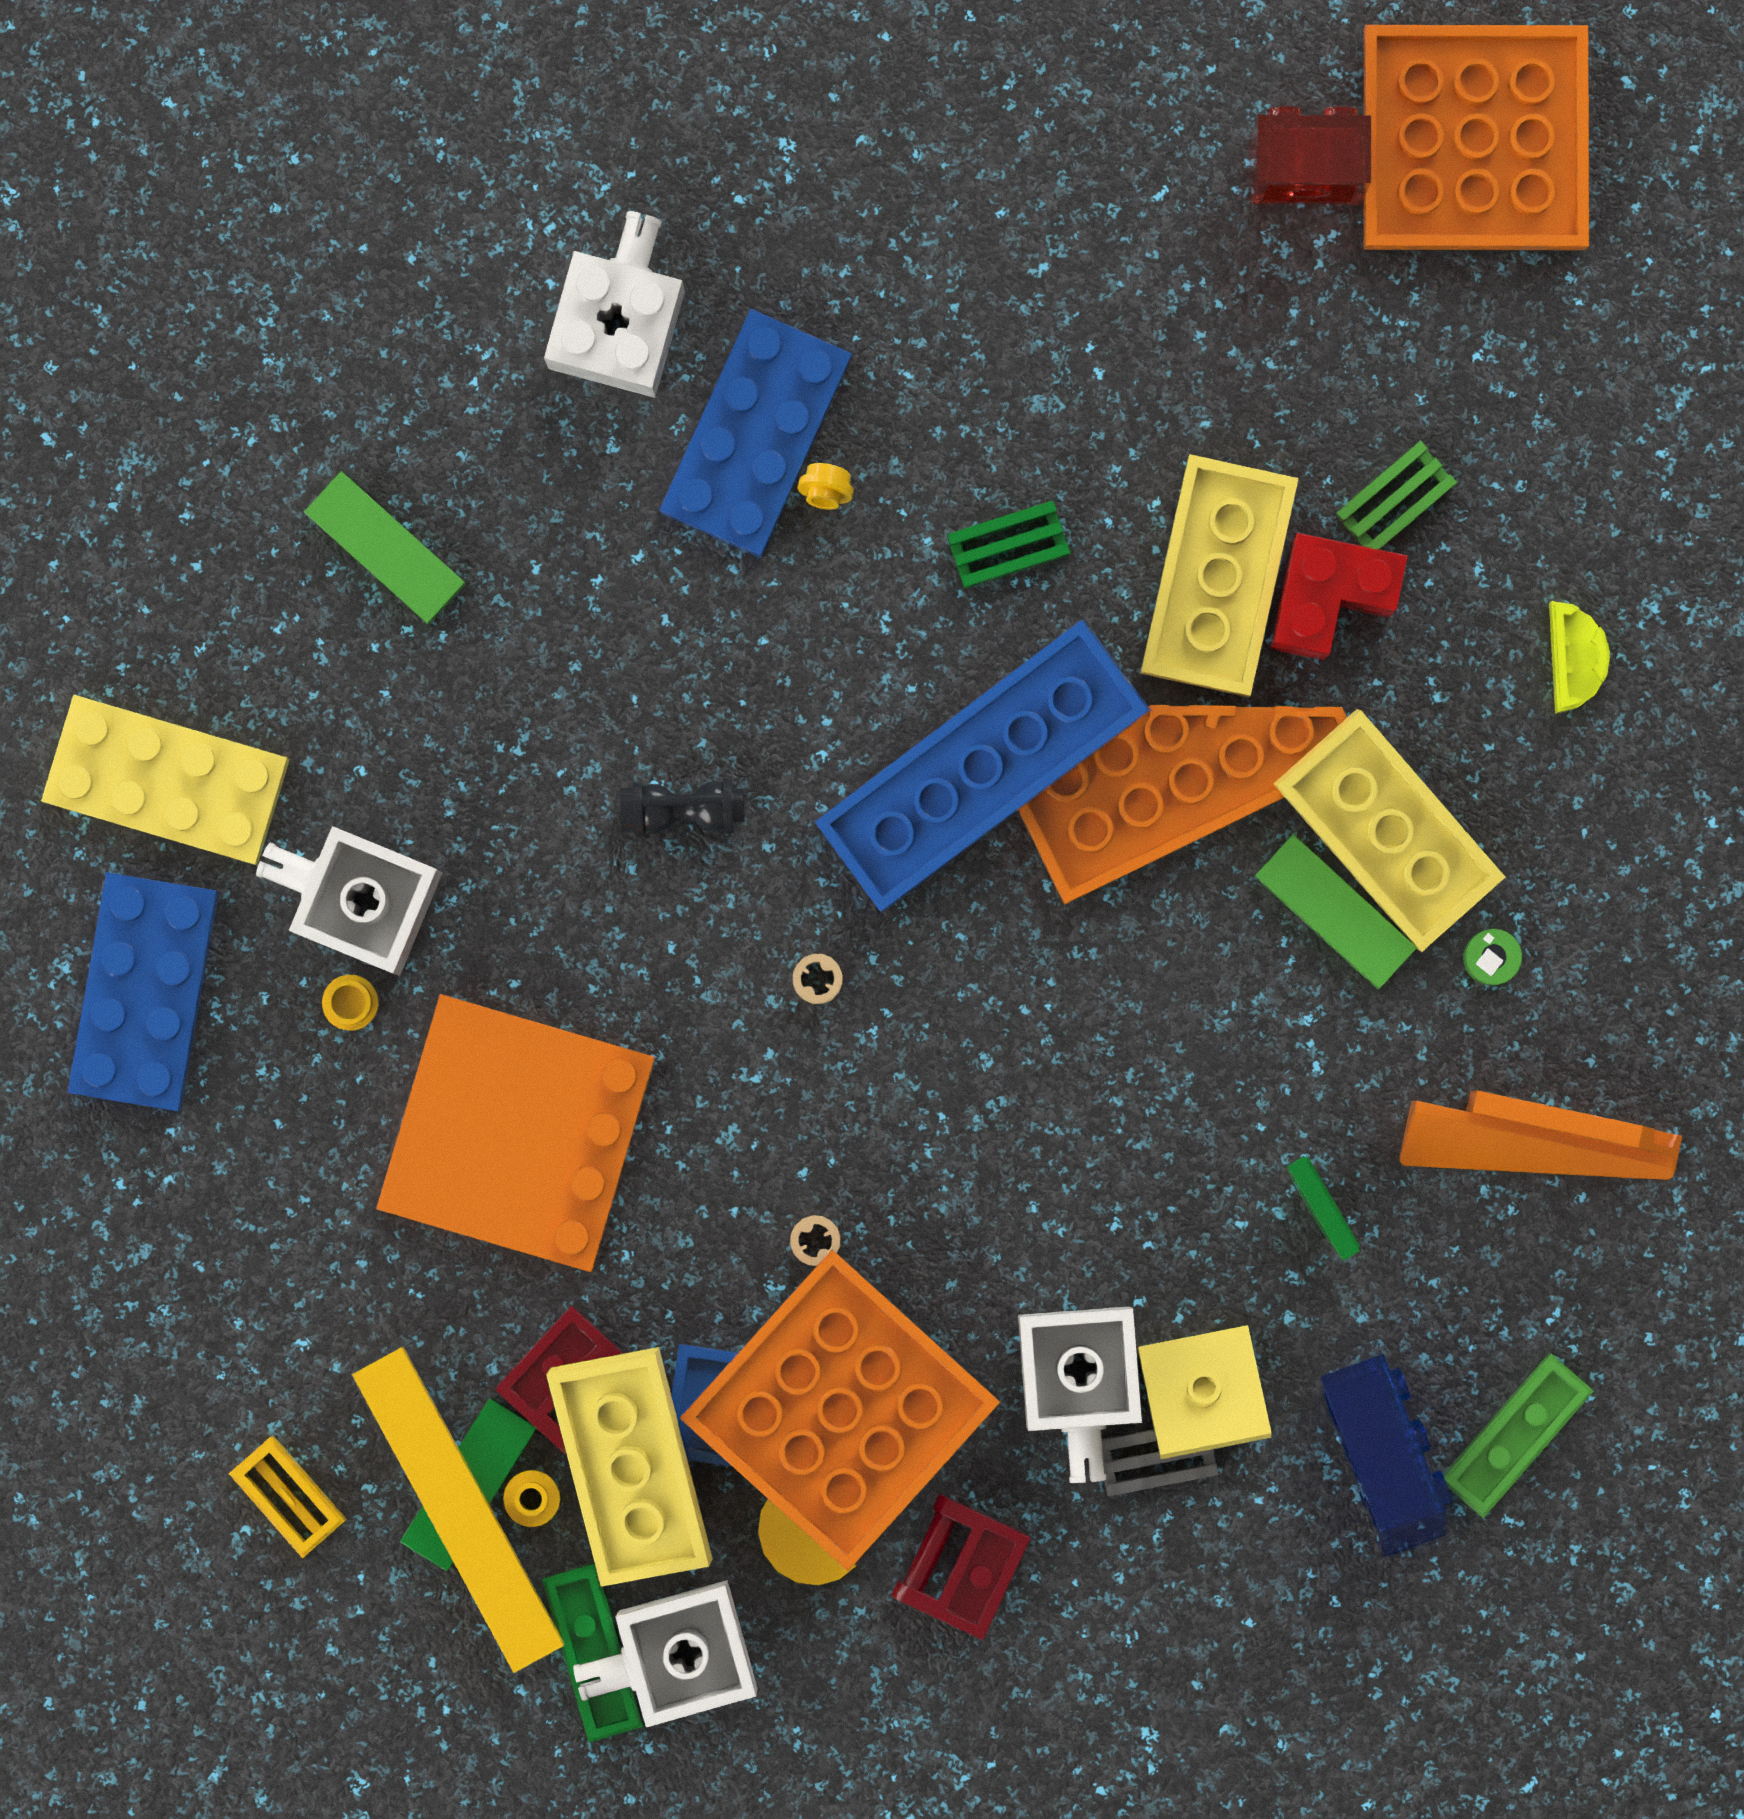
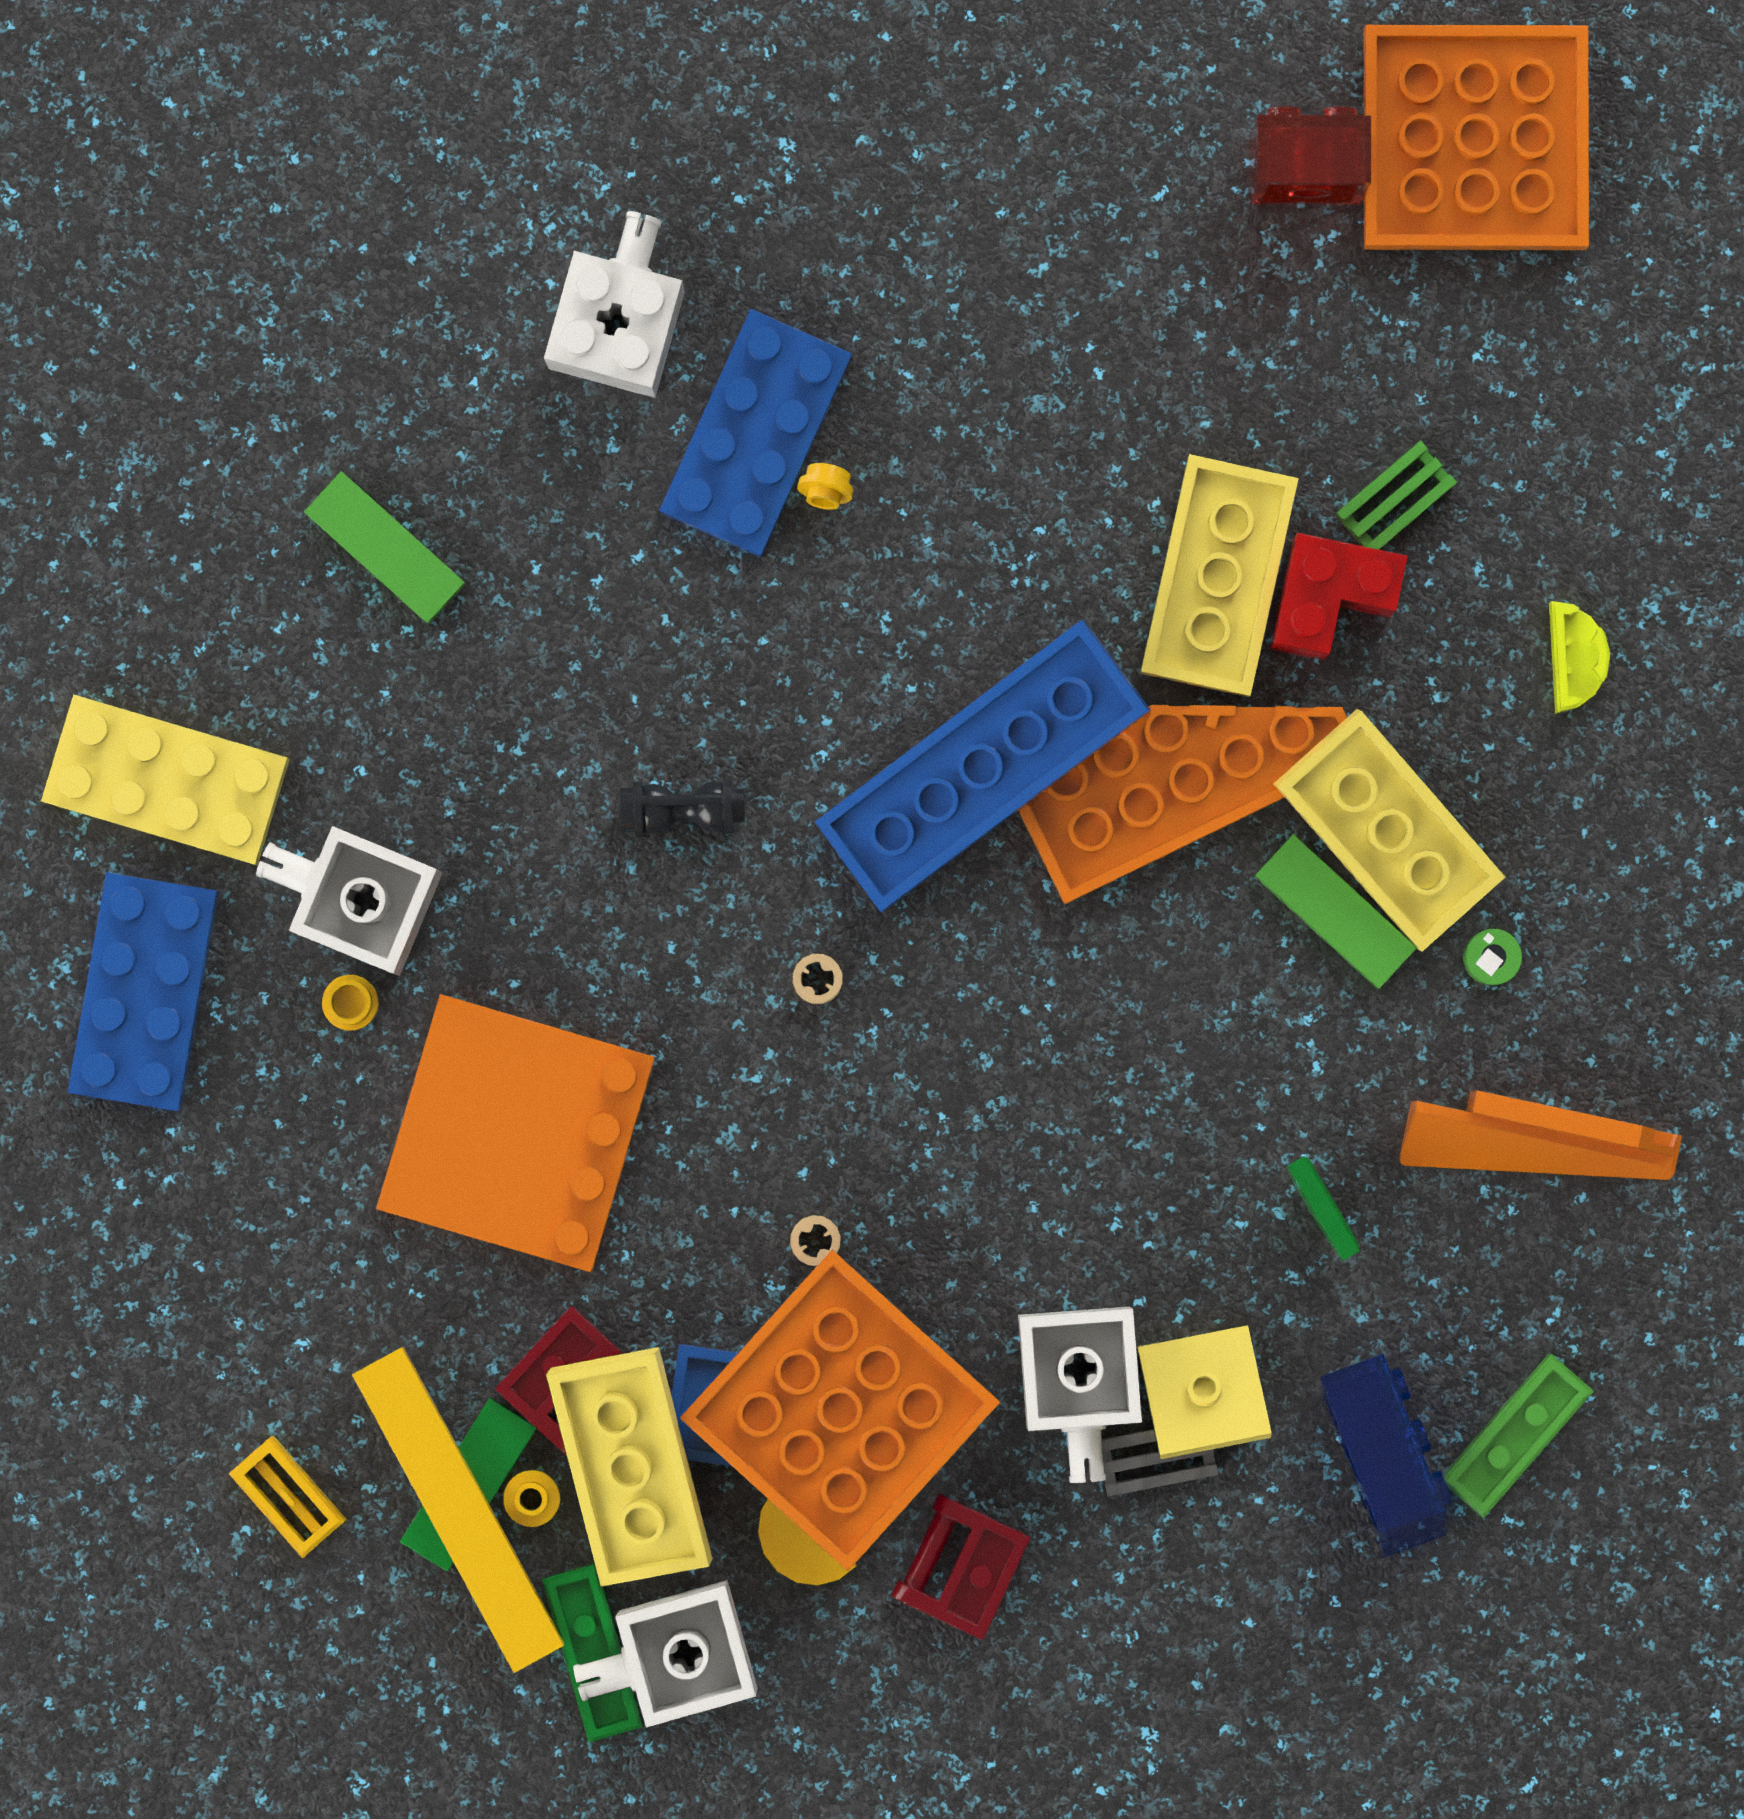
green tile [947,500,1070,589] -> none

